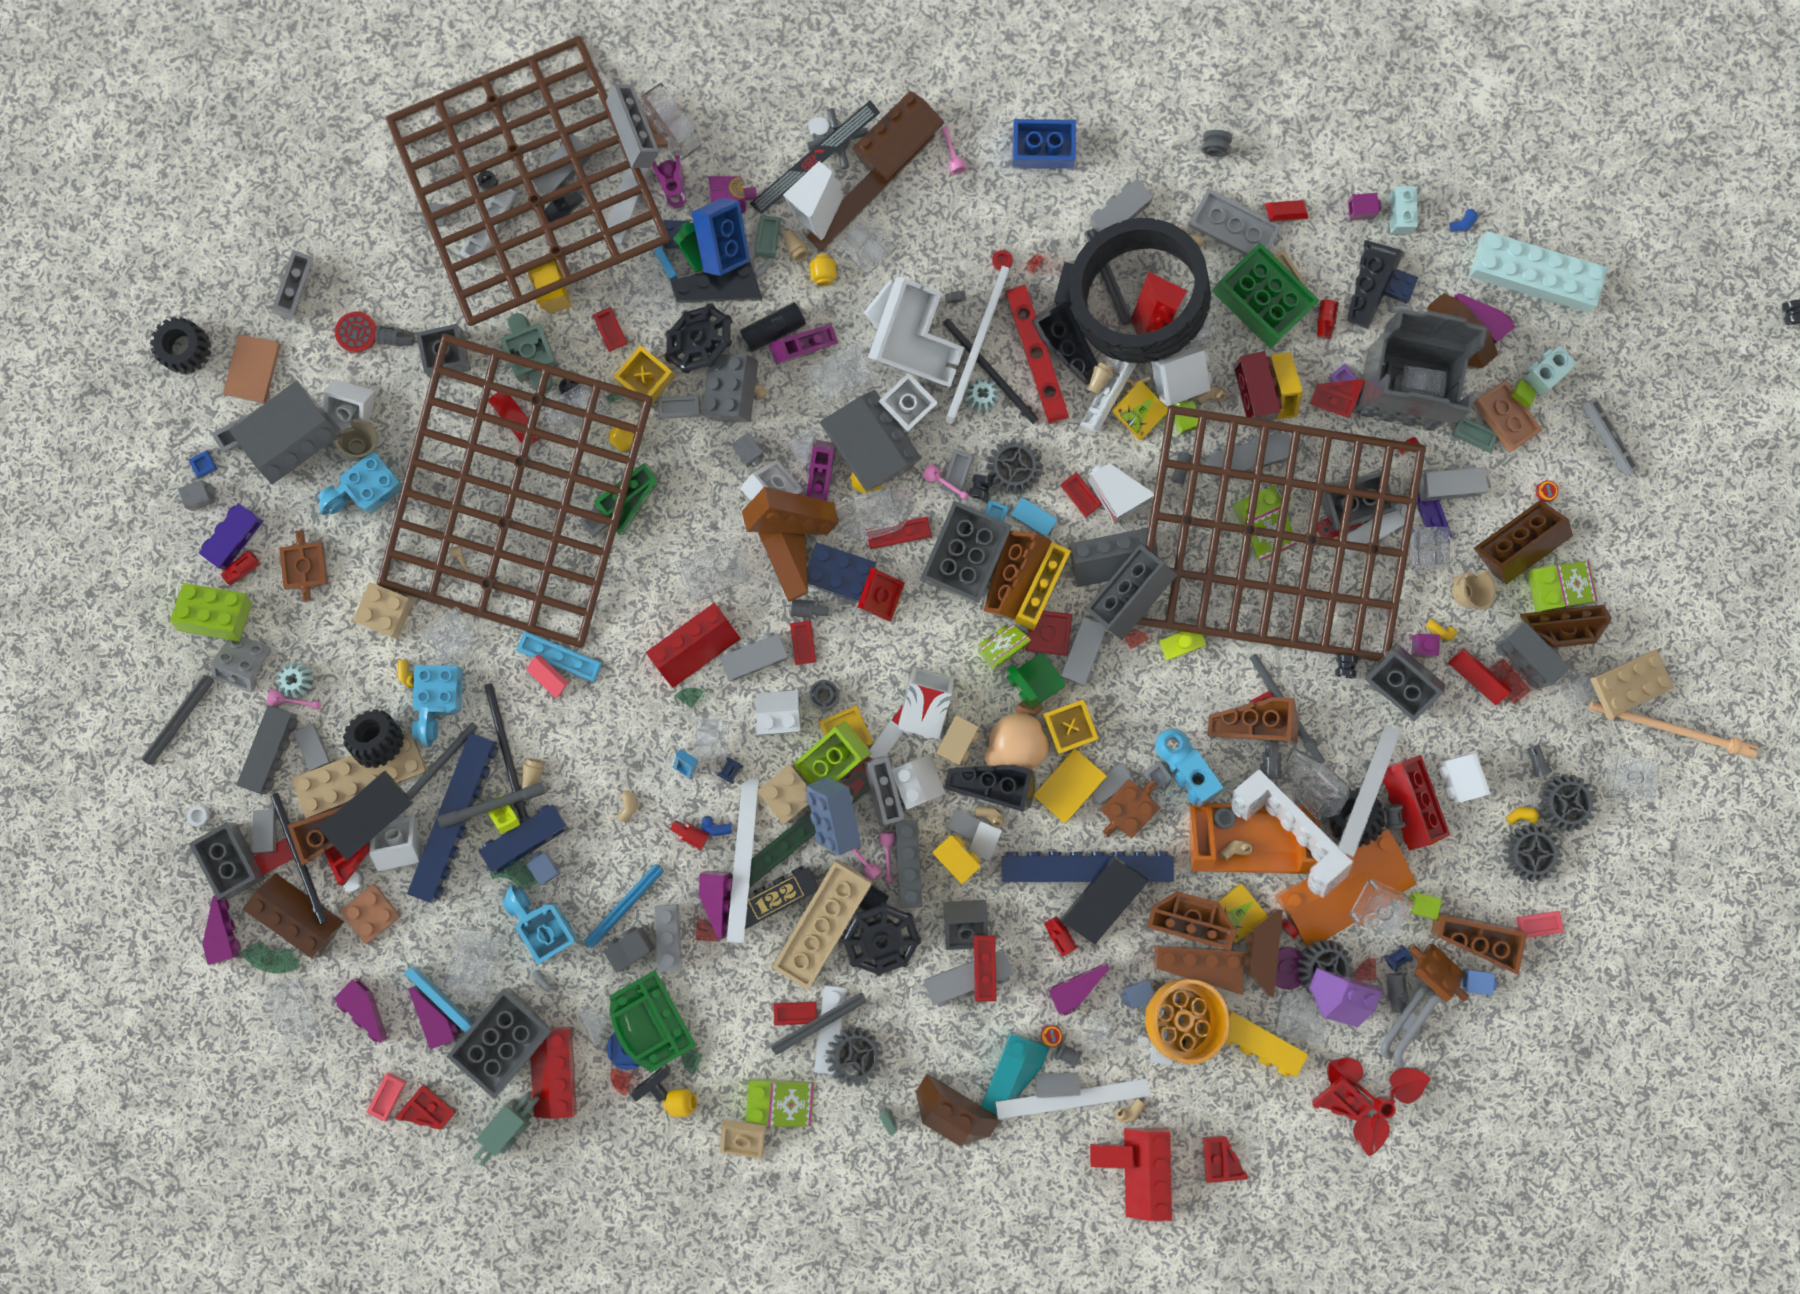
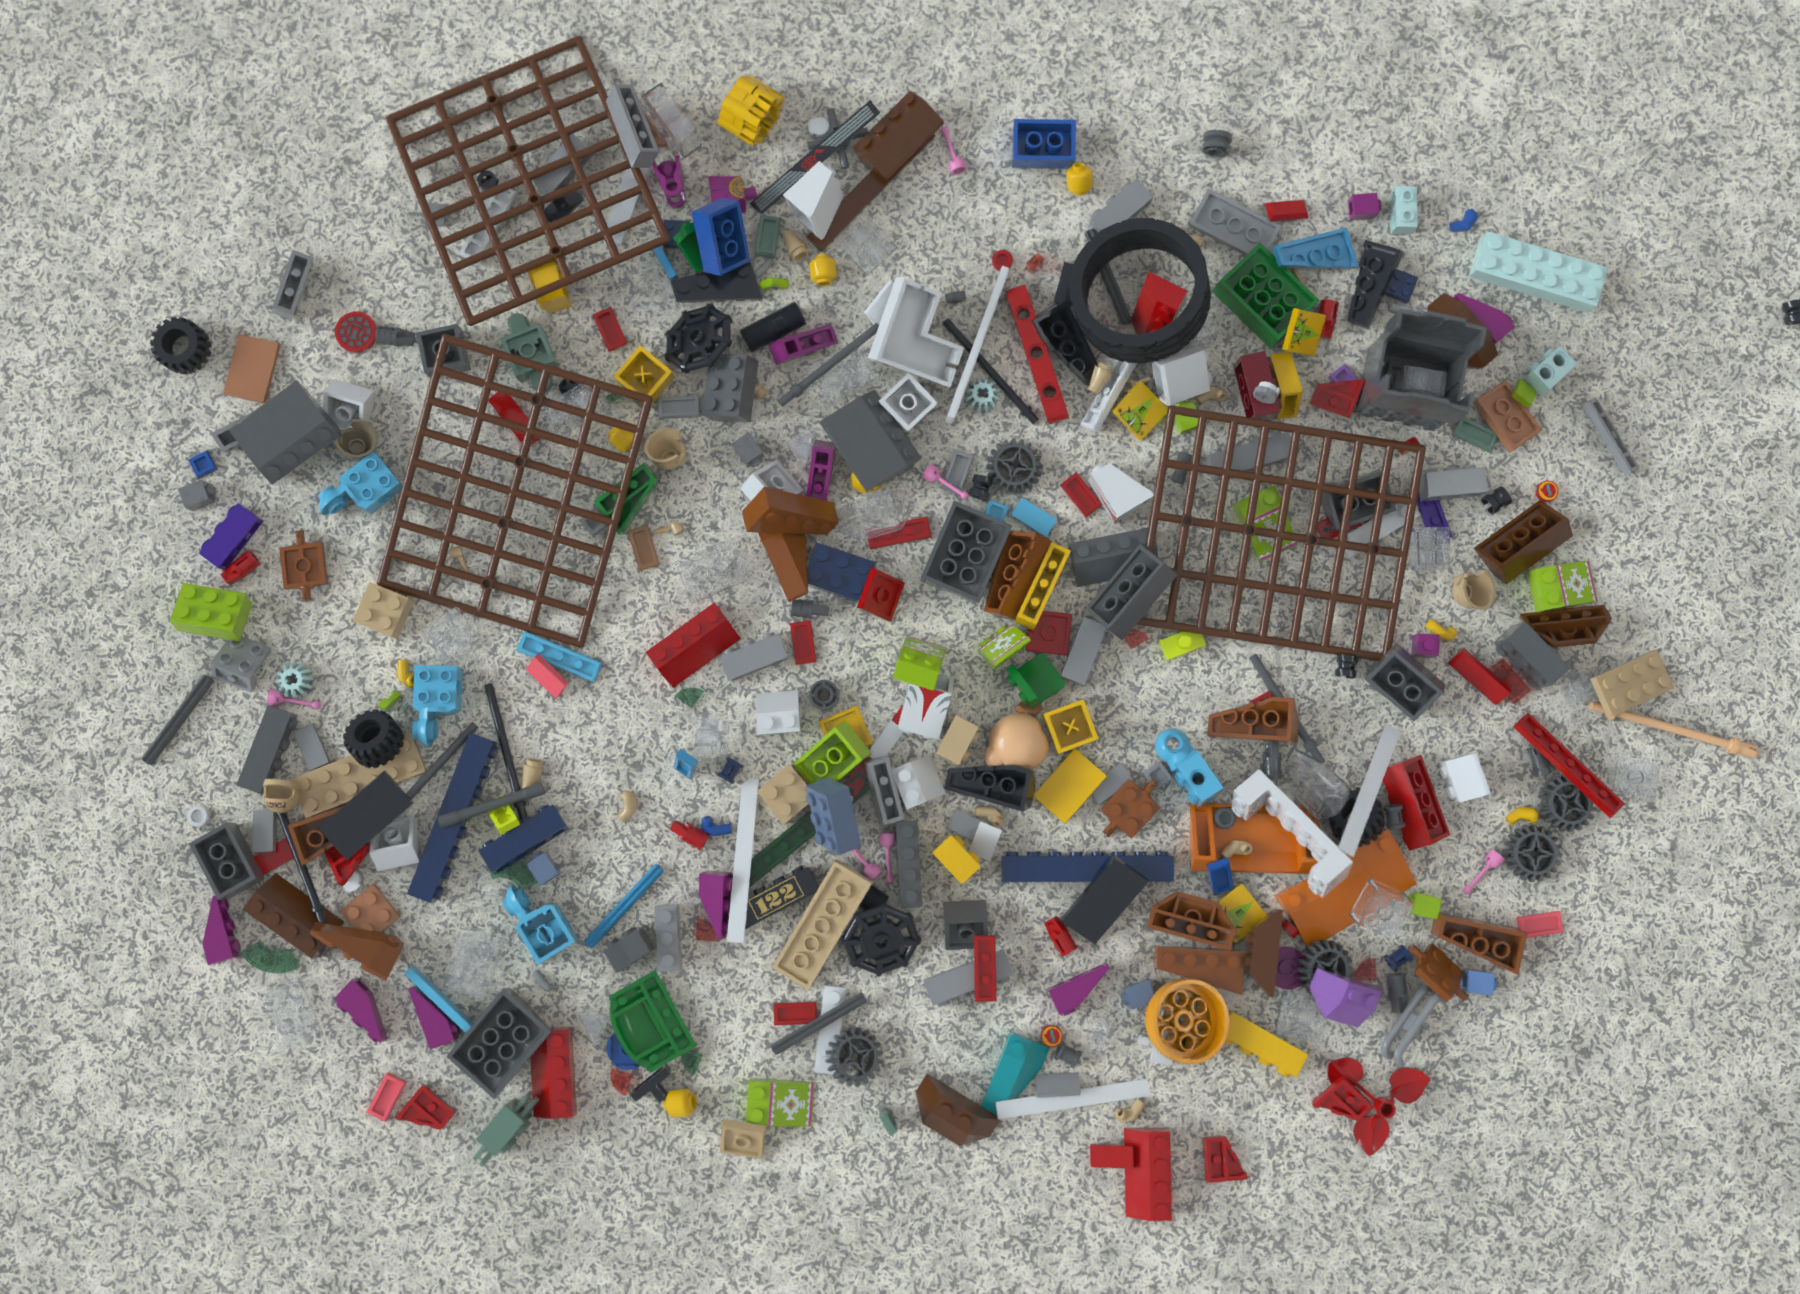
none -> tan helmet [263,779,300,813]
none -> dark orange wedge [310,922,404,981]
none -> lime tile [378,690,402,711]
none -> medium nougat tile [627,525,660,571]
none -> tan helmet [644,428,687,470]
none -> tan hand [653,521,684,536]
none -> yellow piece [717,75,785,147]
none -> lime tile [760,277,789,290]
none -> dark grey bar [777,323,879,407]
none -> lime slope [893,636,947,691]
none -> yellow head [1066,162,1094,196]
none -> blue tile [1207,857,1234,896]
none -> light grey piece [1253,382,1280,404]
none -> dark azure wing [1272,227,1359,269]
none -> yellow tile [1282,308,1326,356]
none -> bright pink hinge [1463,849,1505,894]
none -> black wheel [1481,486,1512,515]
none -> red tile [1513,713,1625,818]

